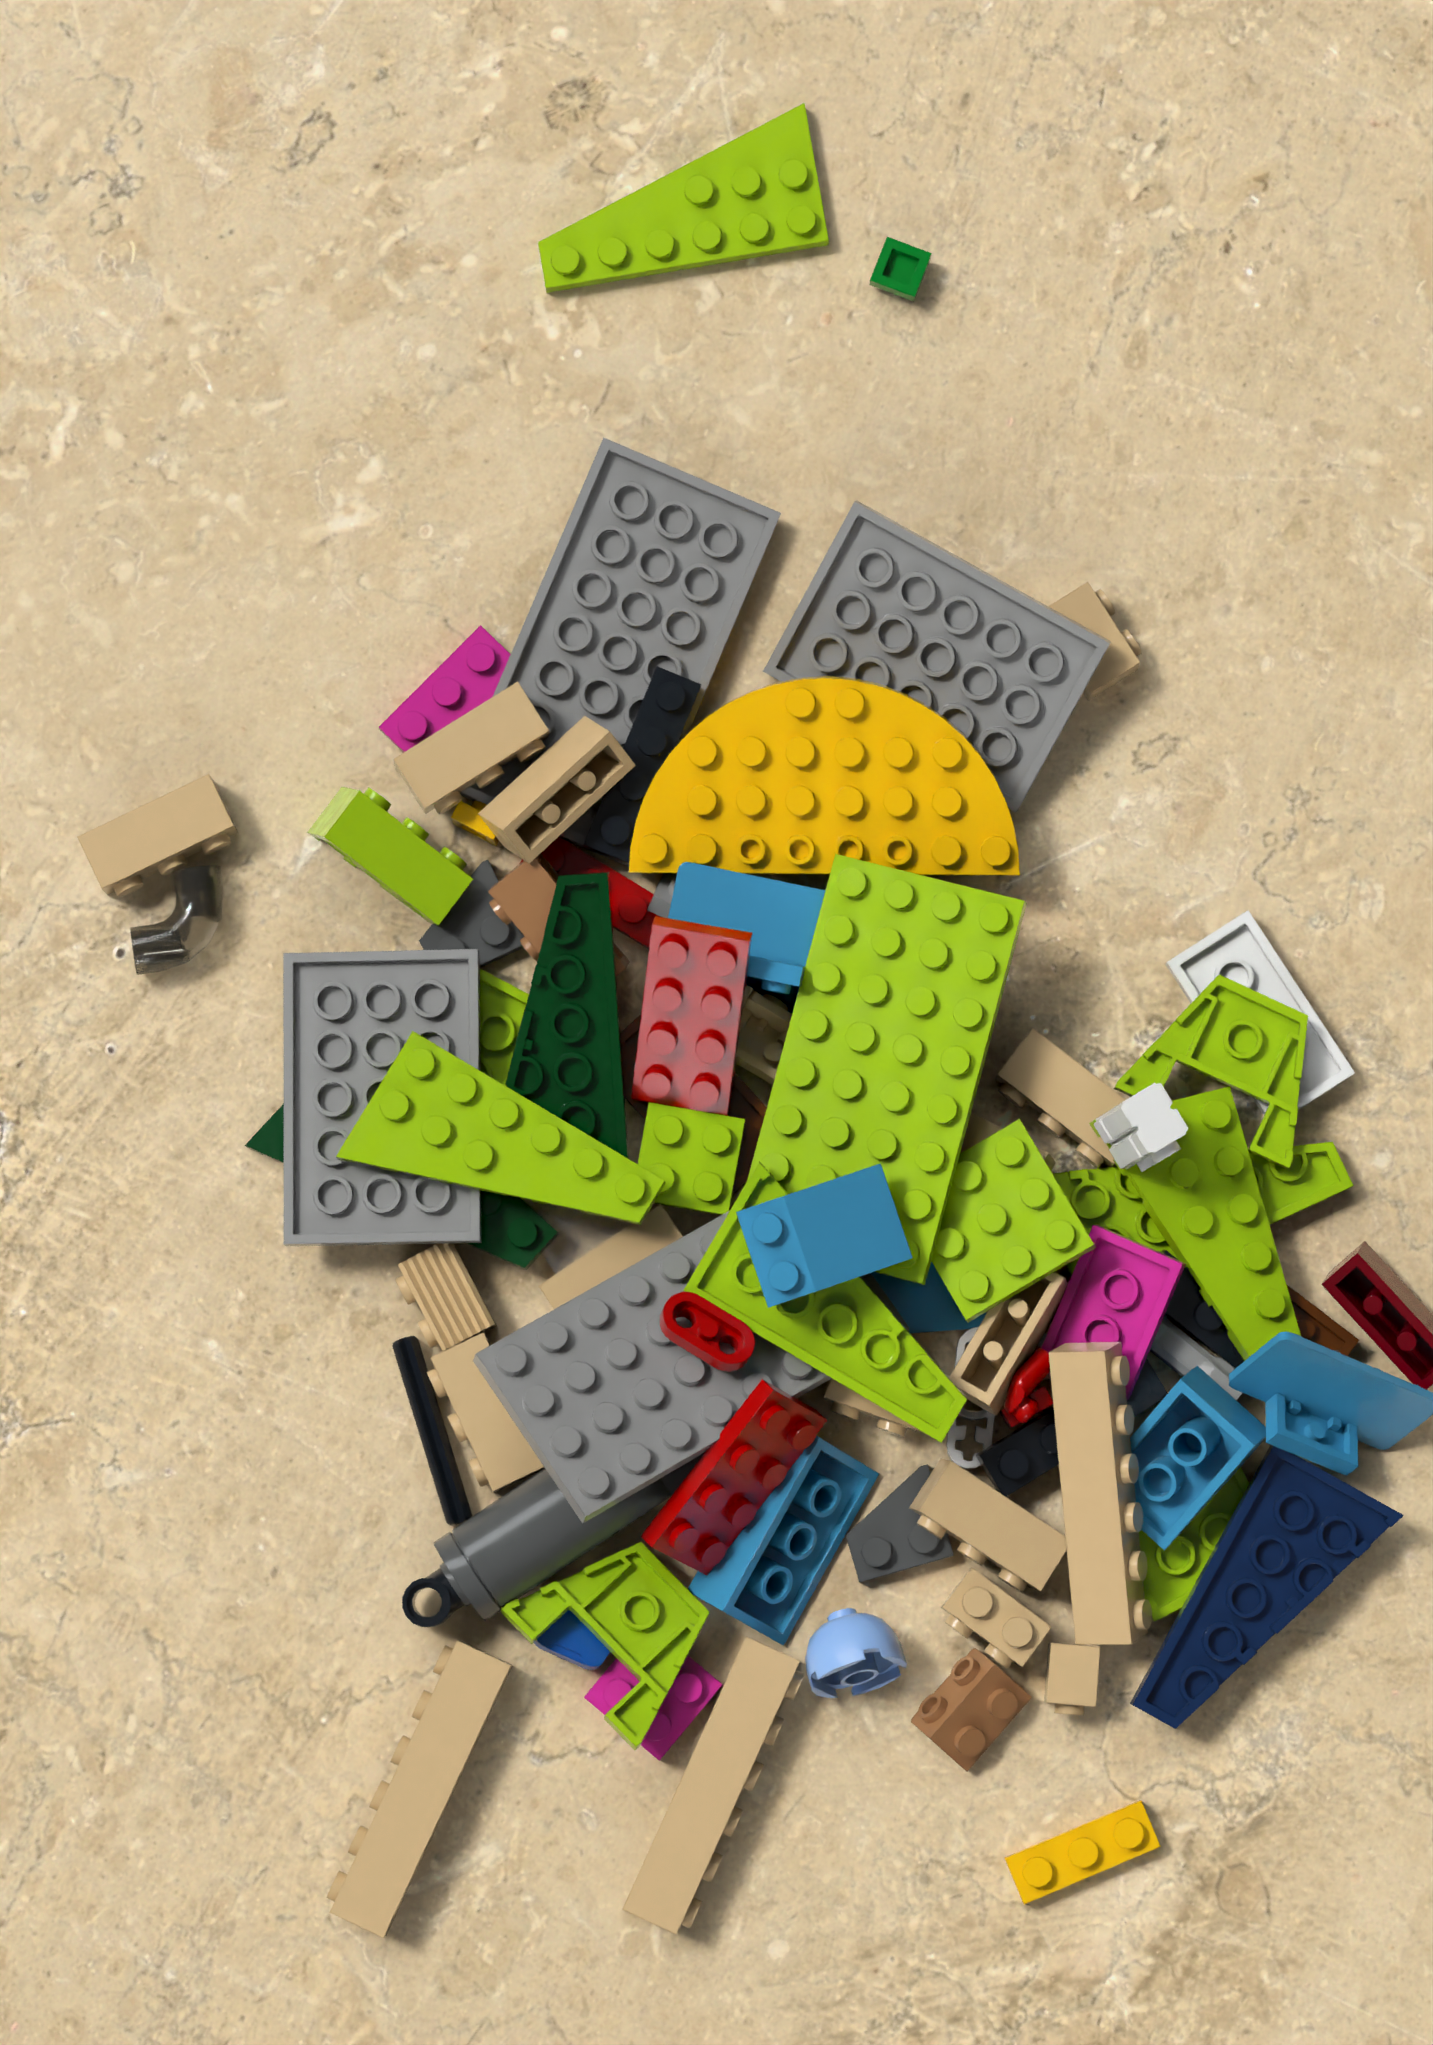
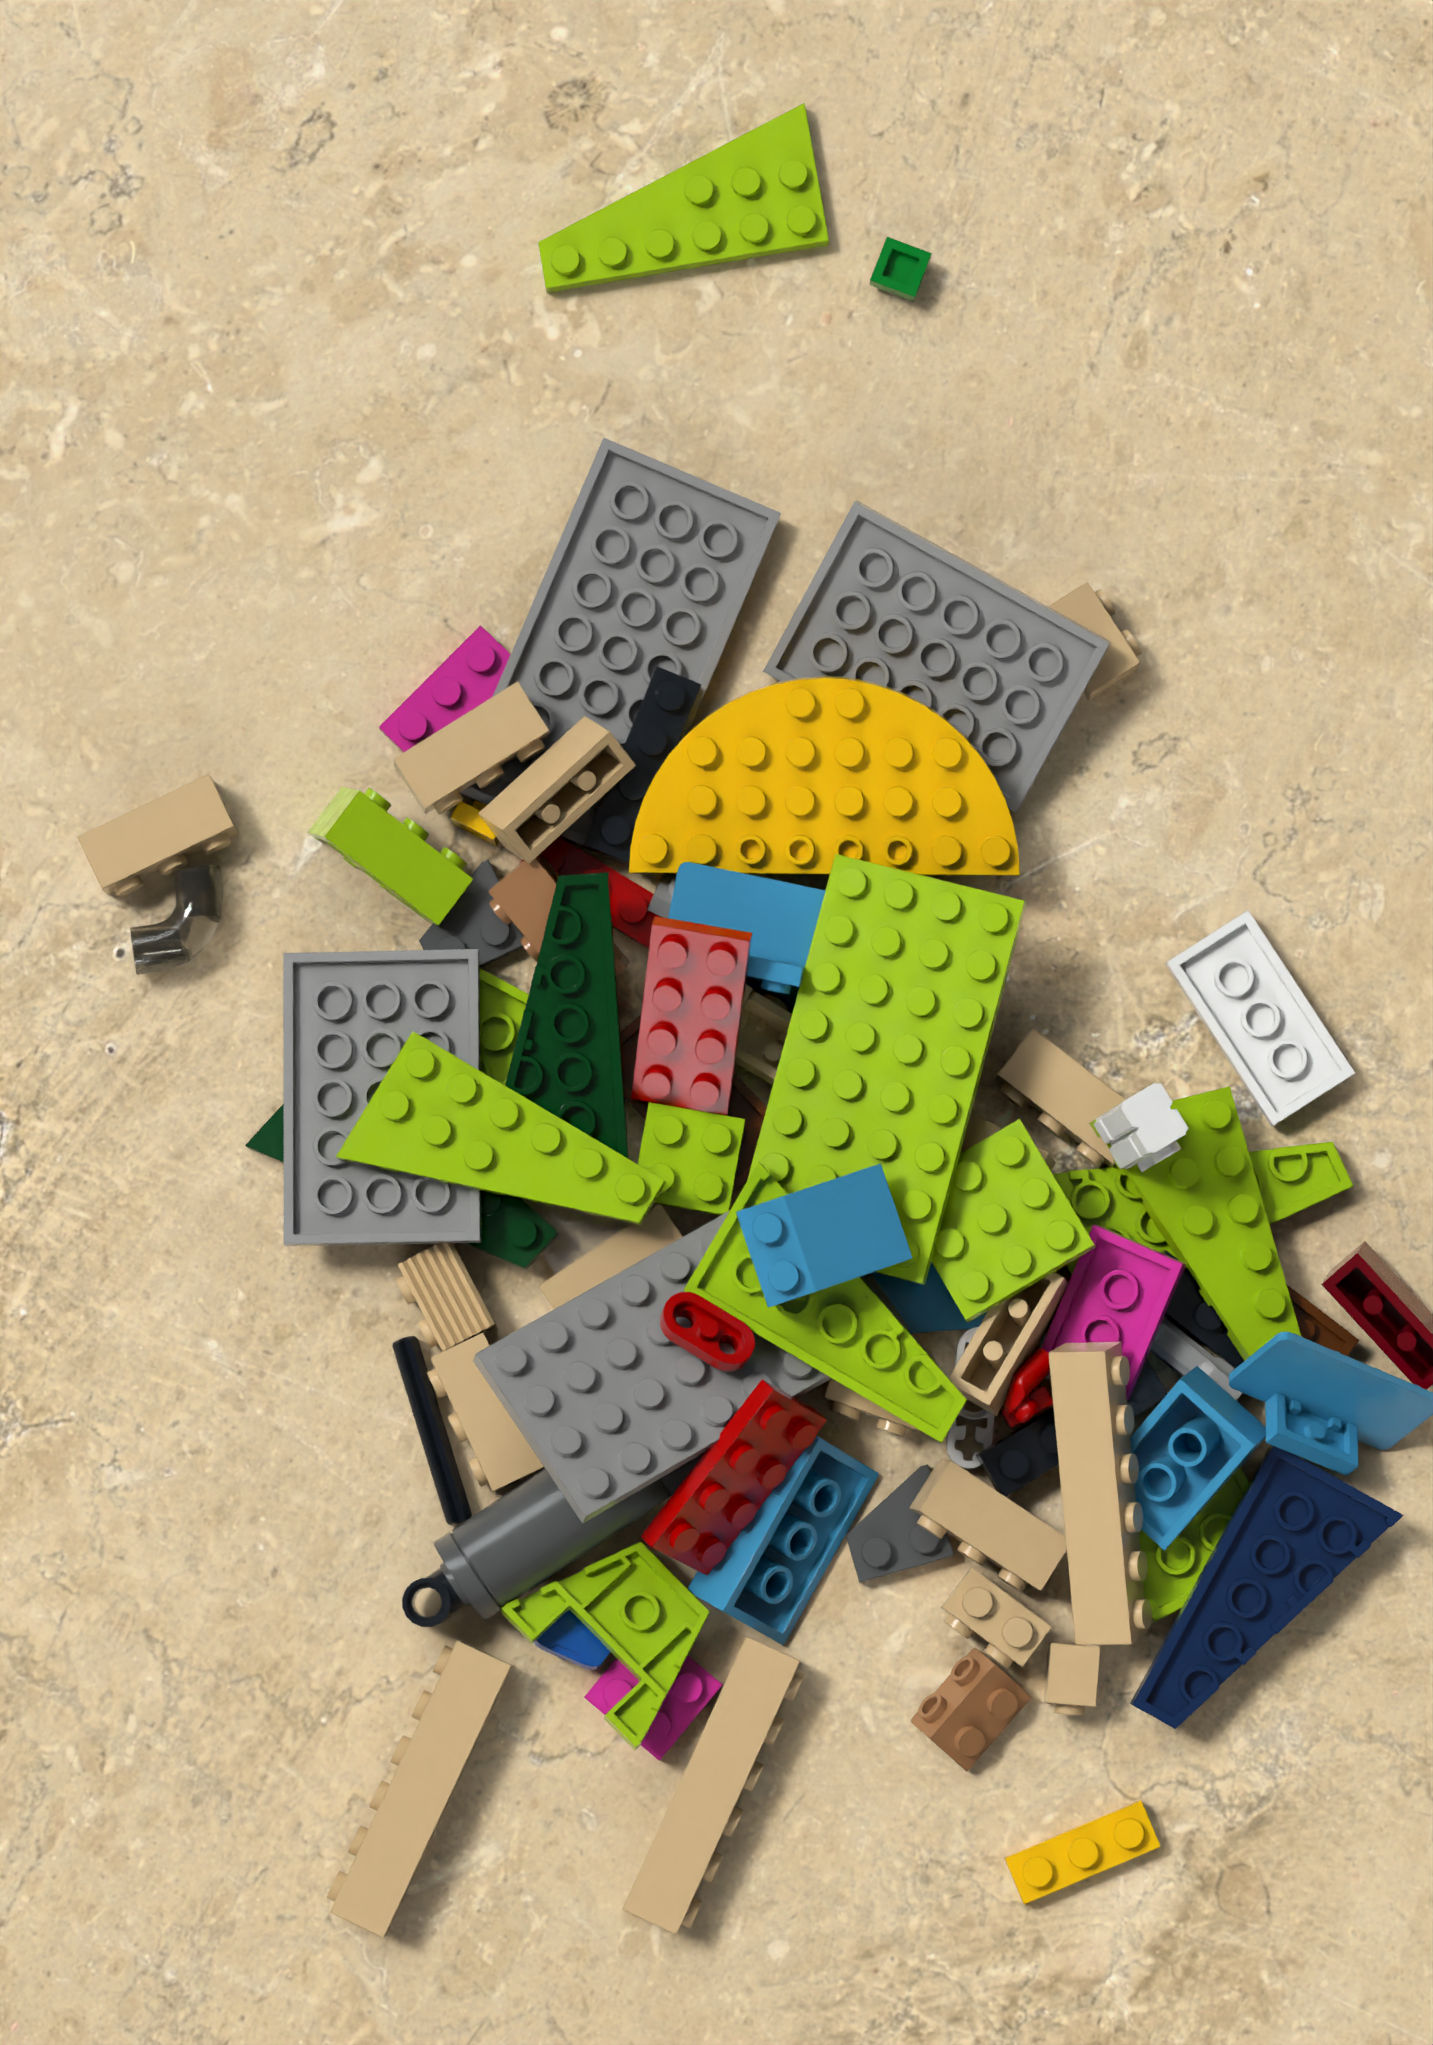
light blue cylinder [805,1608,907,1698] -> none
lime wing [1114,974,1308,1170] -> none

